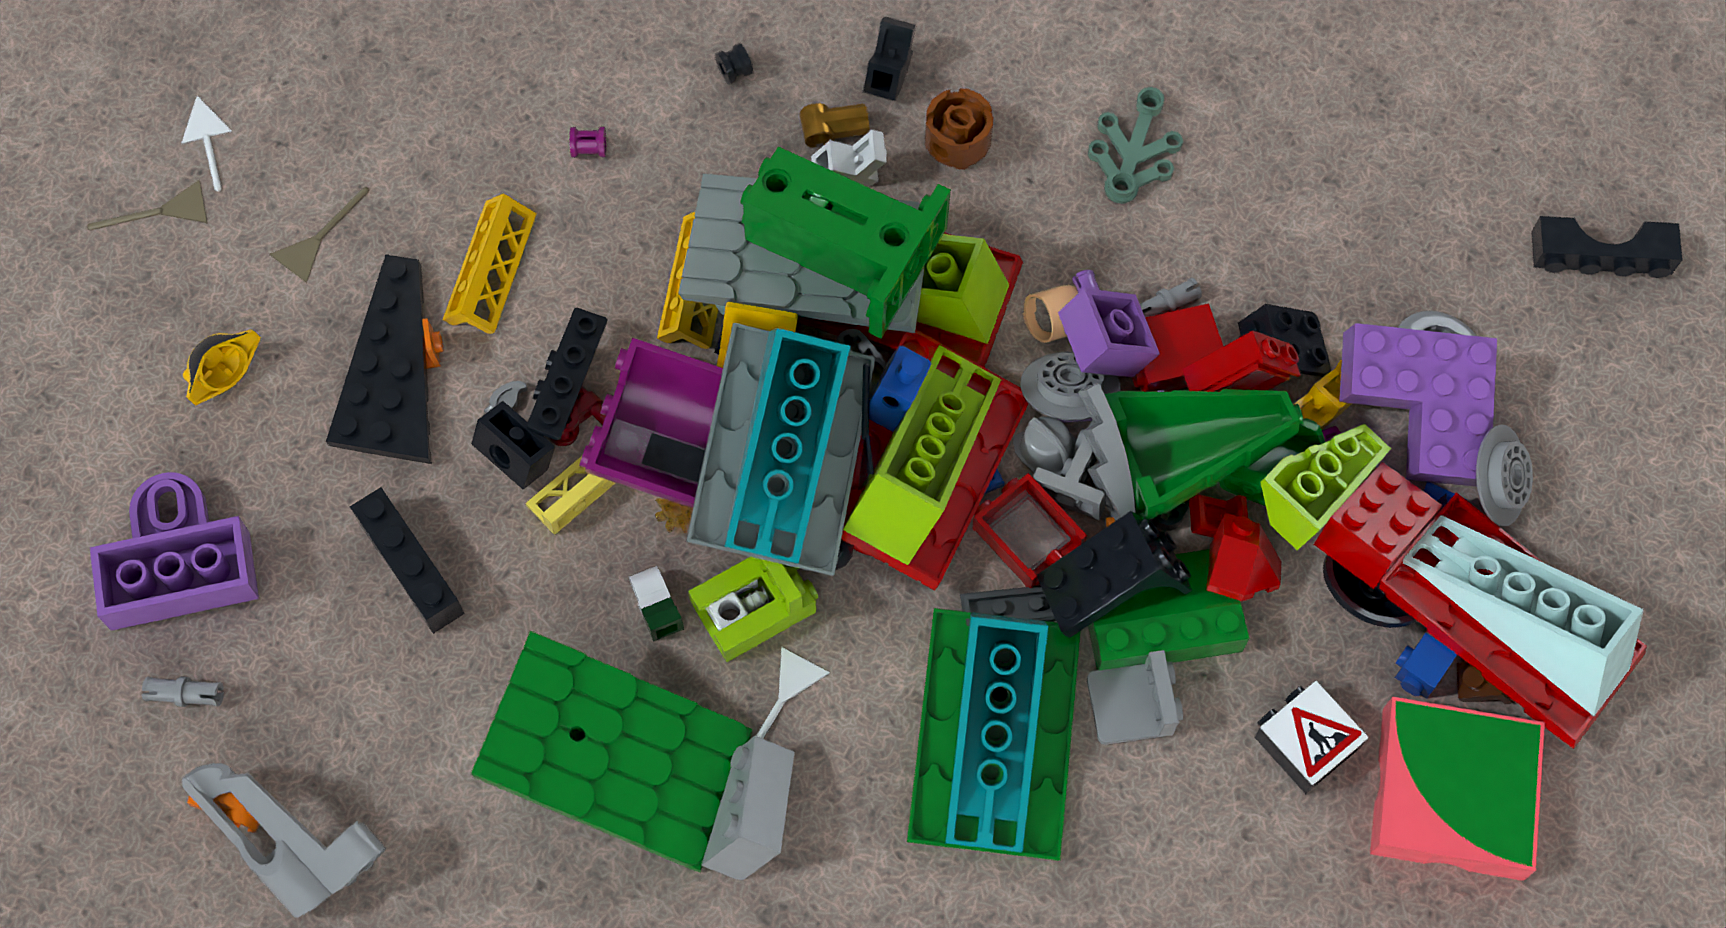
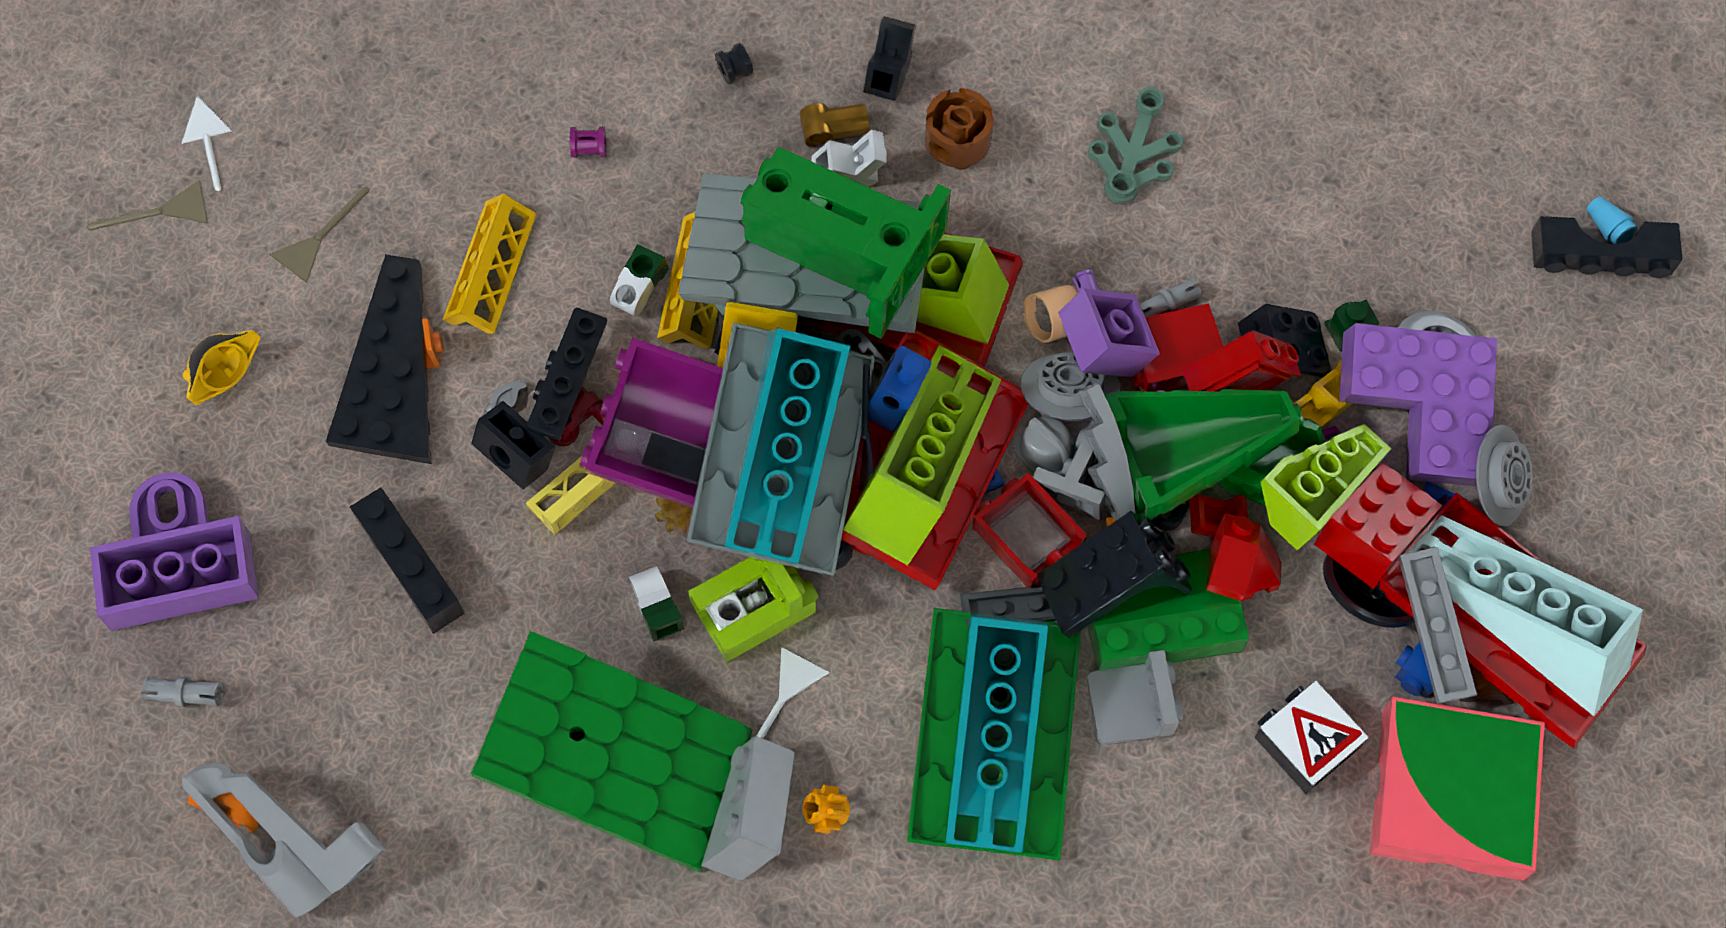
none -> leg [610,244,669,316]
none -> light orange gear [802,784,850,834]
none -> dark green brick [1324,299,1379,352]
none -> light grey plate [1398,547,1477,704]
none -> medium azure cone [1586,196,1638,244]

